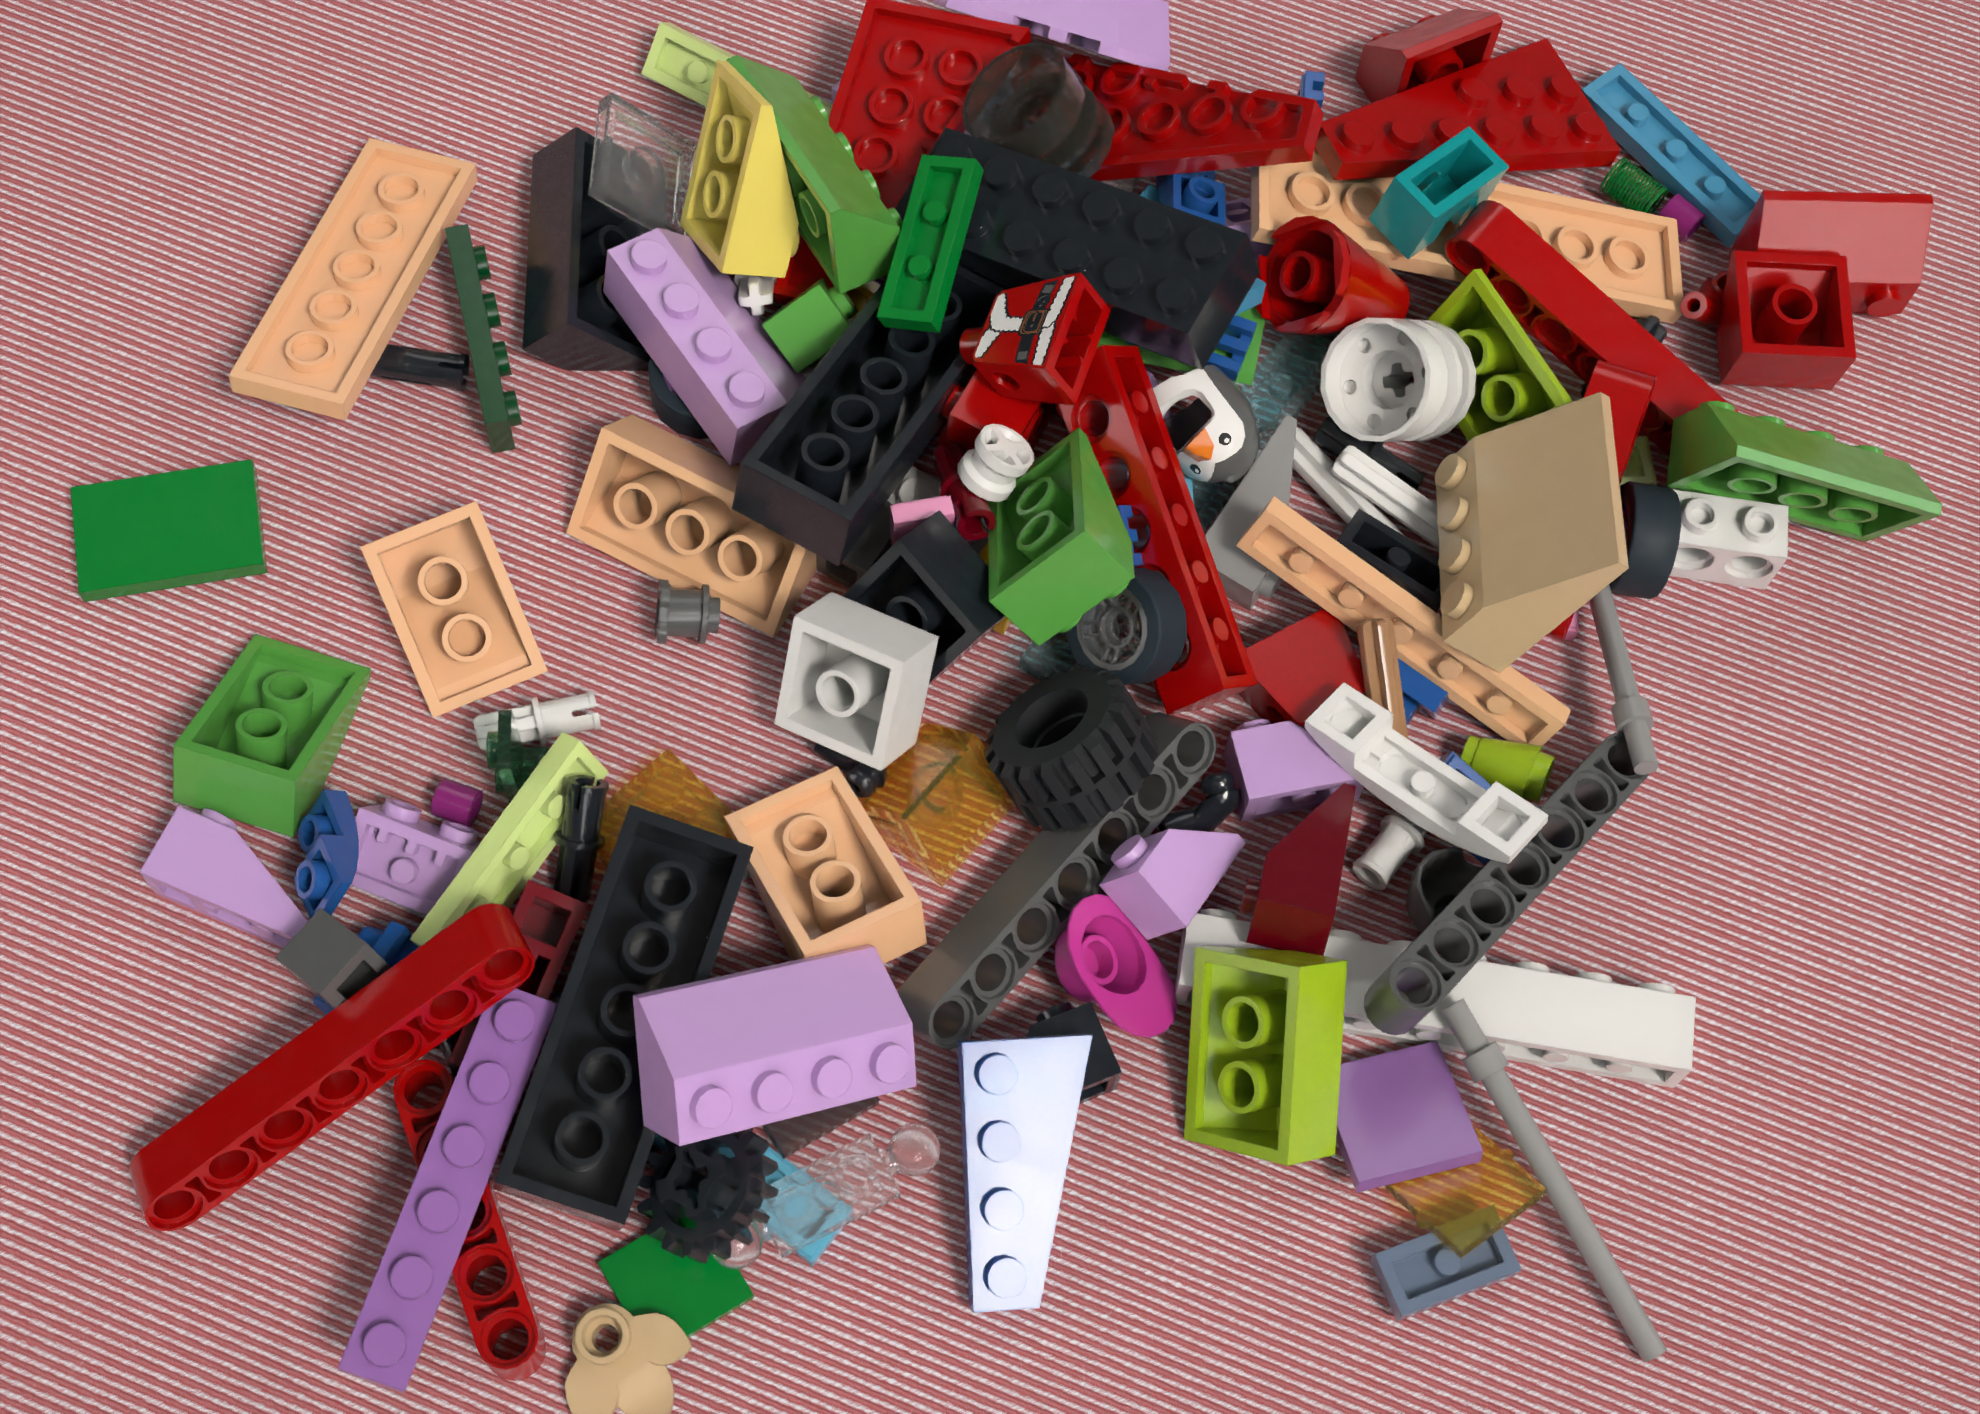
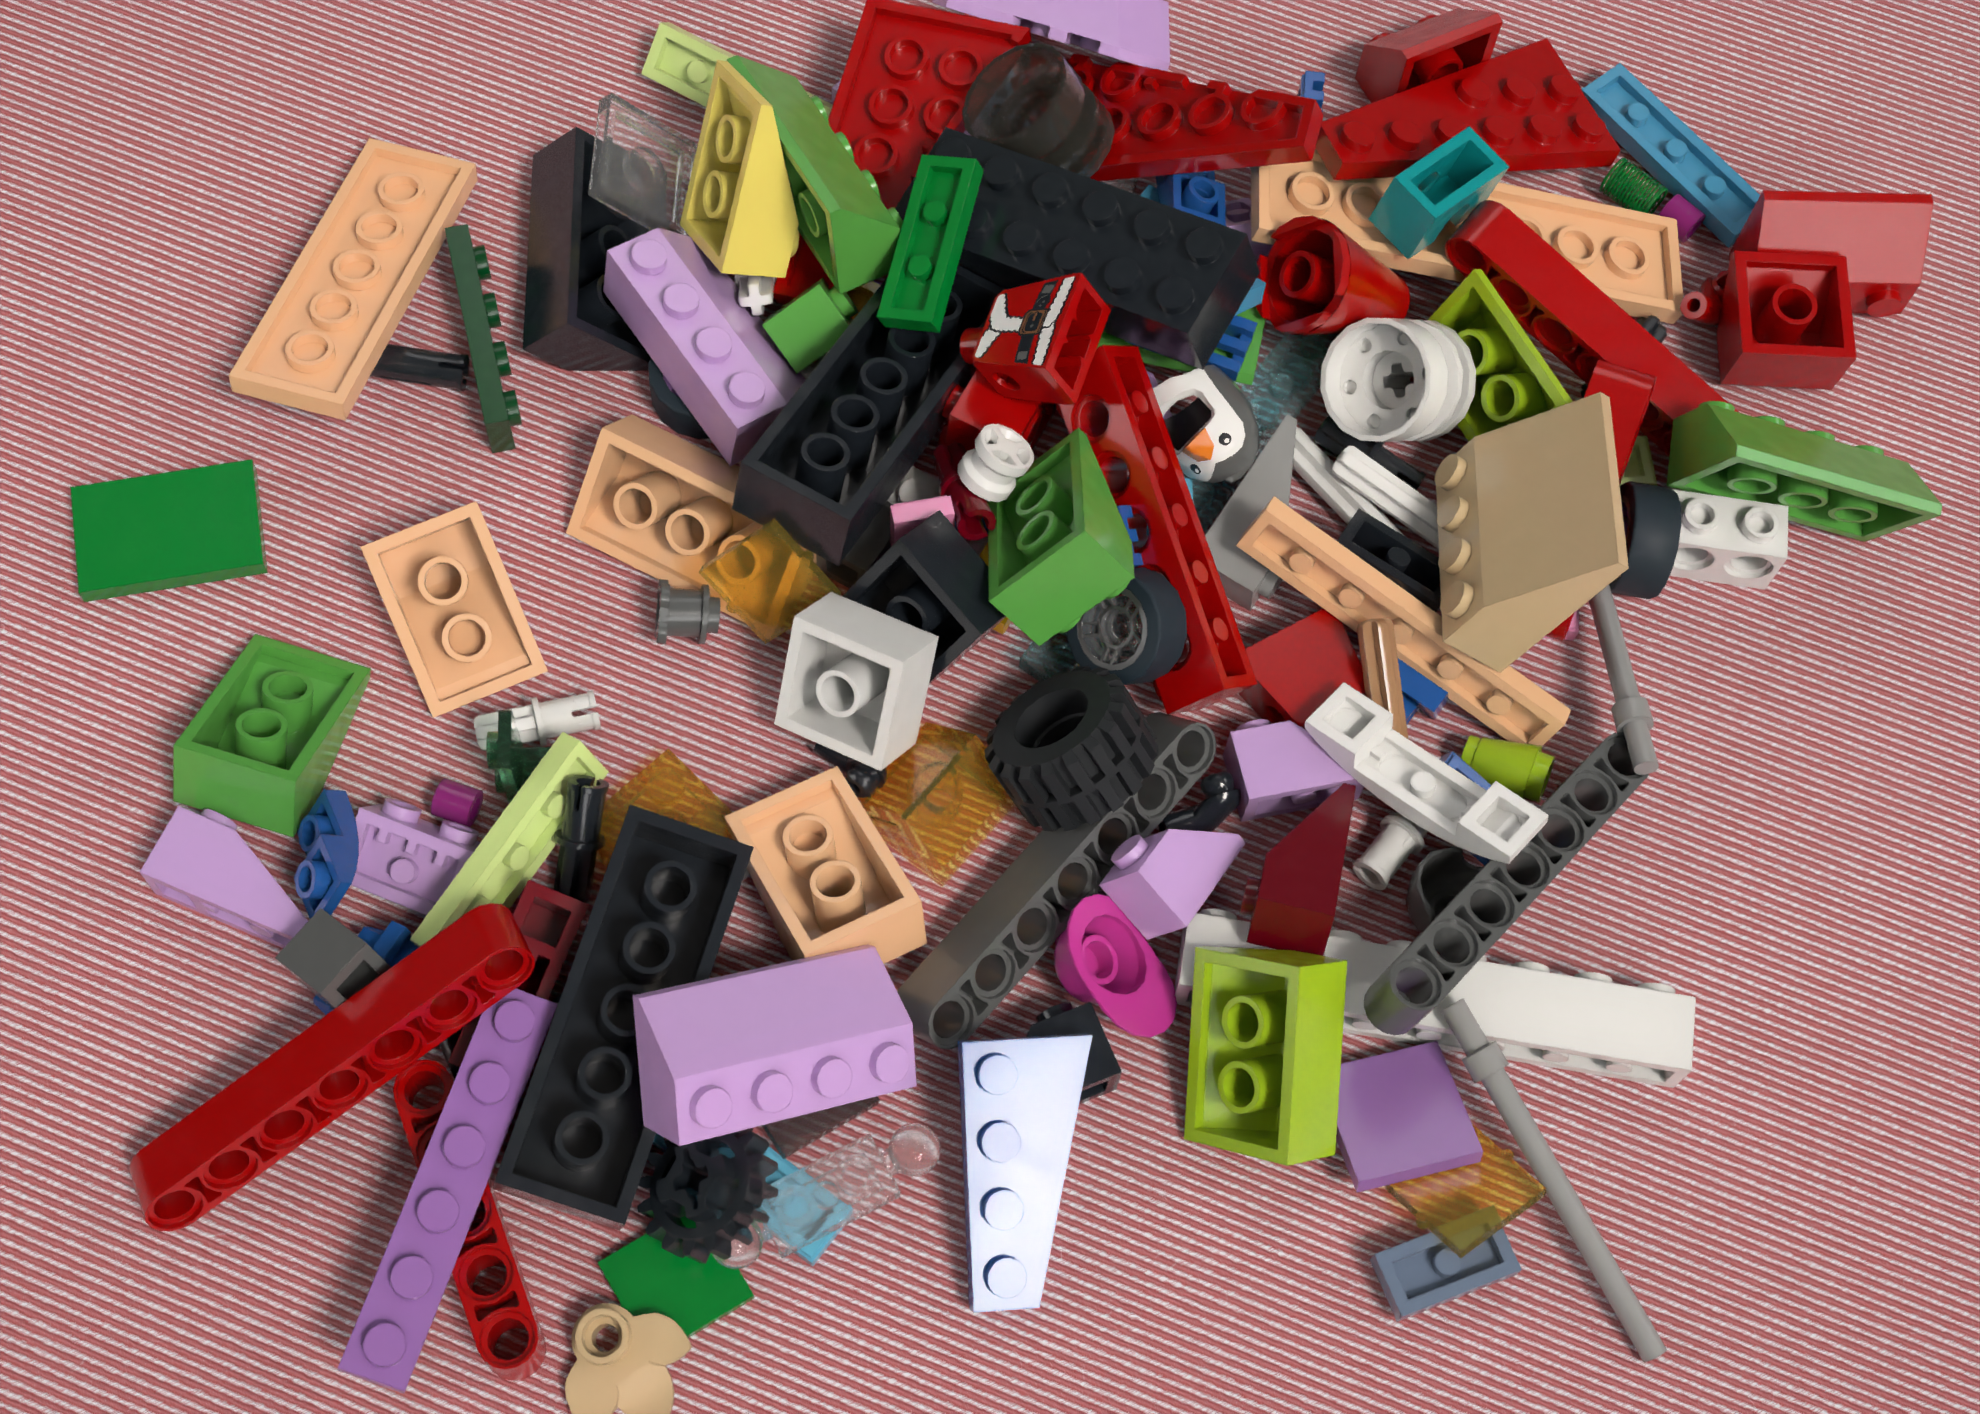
none -> clear yellow piece [699,518,842,644]

